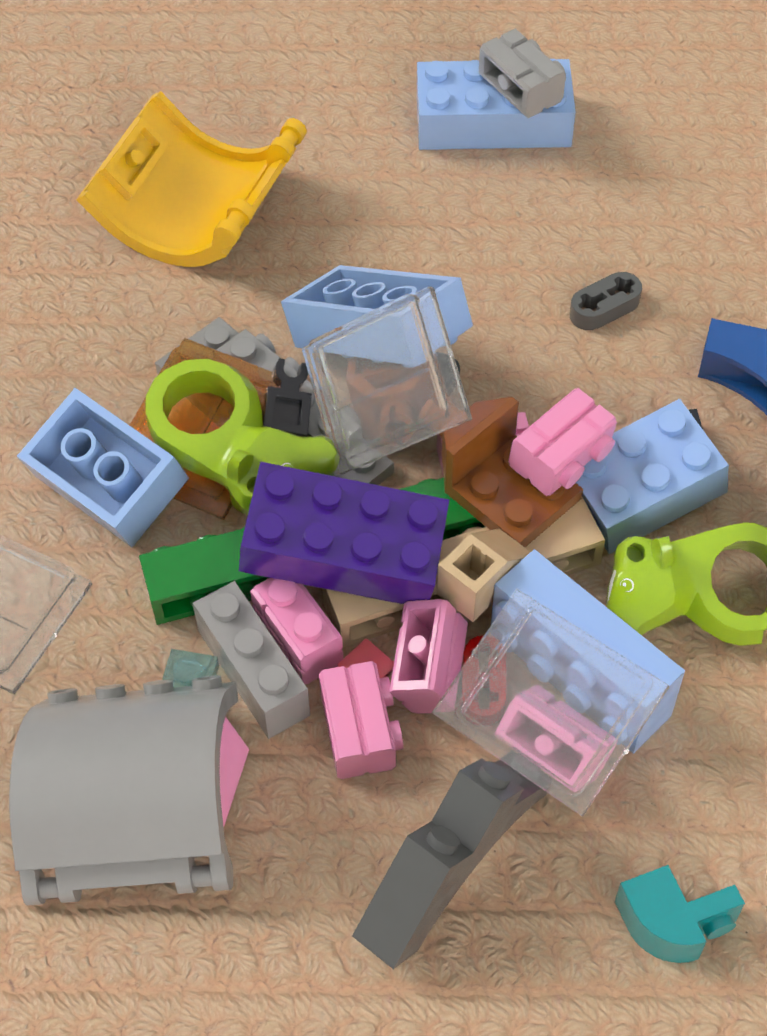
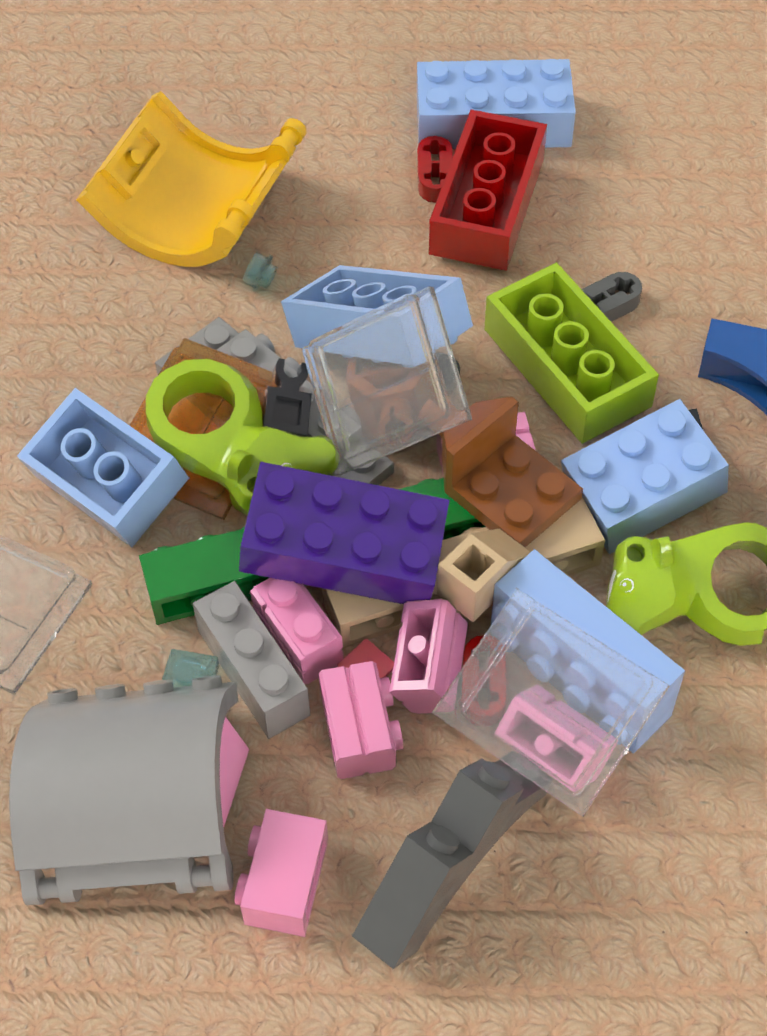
light grey brick [479,28,566,118] -> none
bright pink brick [508,388,617,496] -> none
teal brick [615,865,745,963] -> none
none -> bright pink piece [235,809,328,937]
none -> clear light blue plate [243,252,278,292]
none -> red beam [417,136,453,203]
none -> red brick [429,109,547,271]
none -> lime brick [484,262,659,444]

